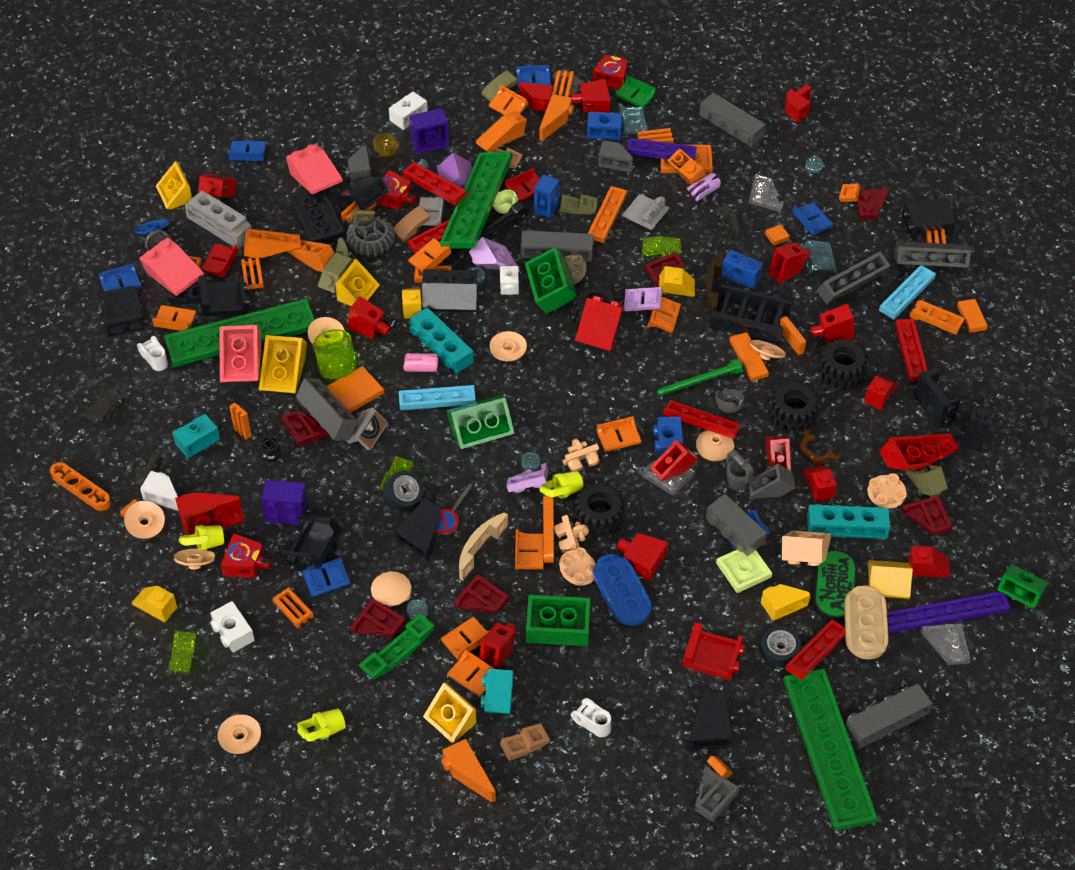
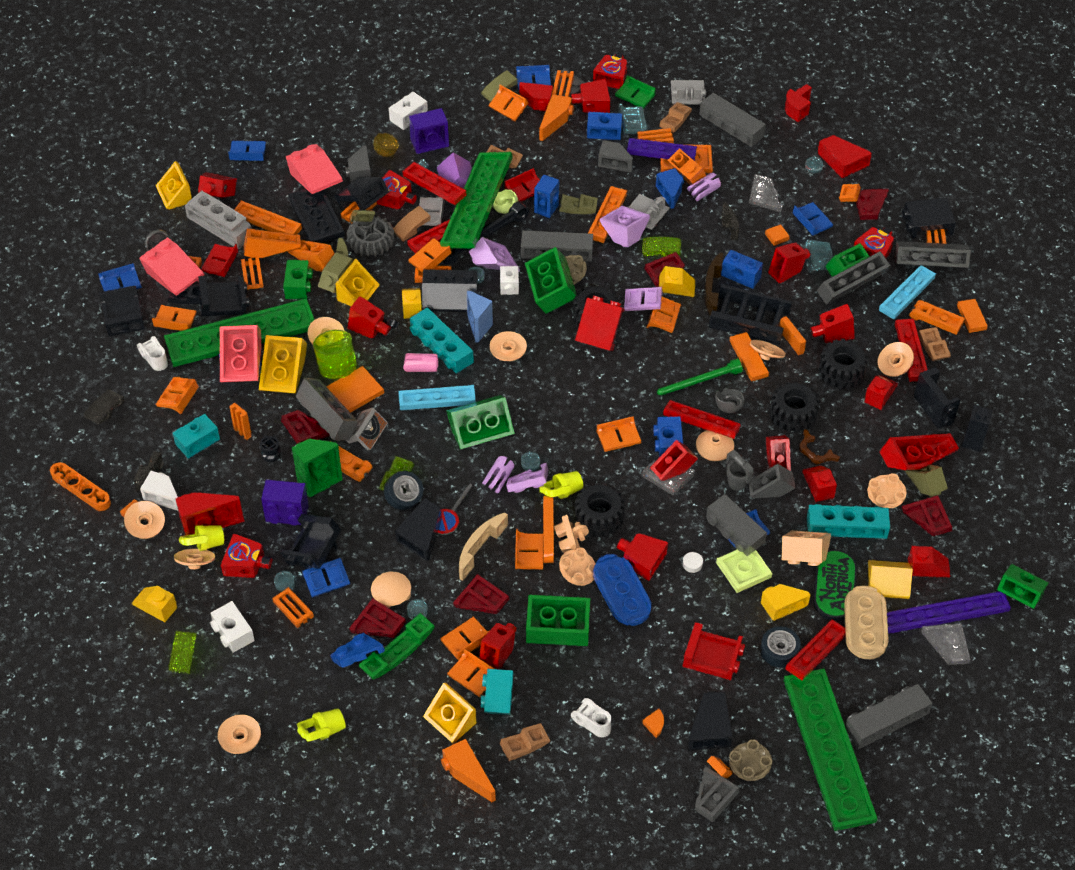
blue dish [135,219,169,234] -> none
orange slope [476,111,527,152] -> none
light nougat hips [562,439,599,472] -> none
none -> orange piece [156,377,199,414]
none -> orange plate [234,201,302,235]
none -> clear light blue tile [274,571,295,592]
none -> green brick [284,260,313,299]
none -> green slope [292,439,343,498]
none -> orange plate [330,441,373,482]
none -> blue wing [330,633,385,668]
none -> medium blue slope [467,291,493,343]
none -> lavender arm [482,456,514,493]
none -> lavender slope [600,206,650,247]
none -> orange tile [642,709,664,738]
none -> blue slope [656,168,684,209]
none -> medium nougat slope [659,102,692,133]
none -> light grey hinge [671,80,706,105]
none -> white tile [683,552,703,573]
none -> dark tan dish [729,739,772,781]
none -> red slope [818,135,872,178]
none -> green brick [825,243,870,277]
none -> red torso [854,227,894,260]
none -> light nougat dish [878,342,914,377]
none -> medium nougat slope [918,327,951,361]

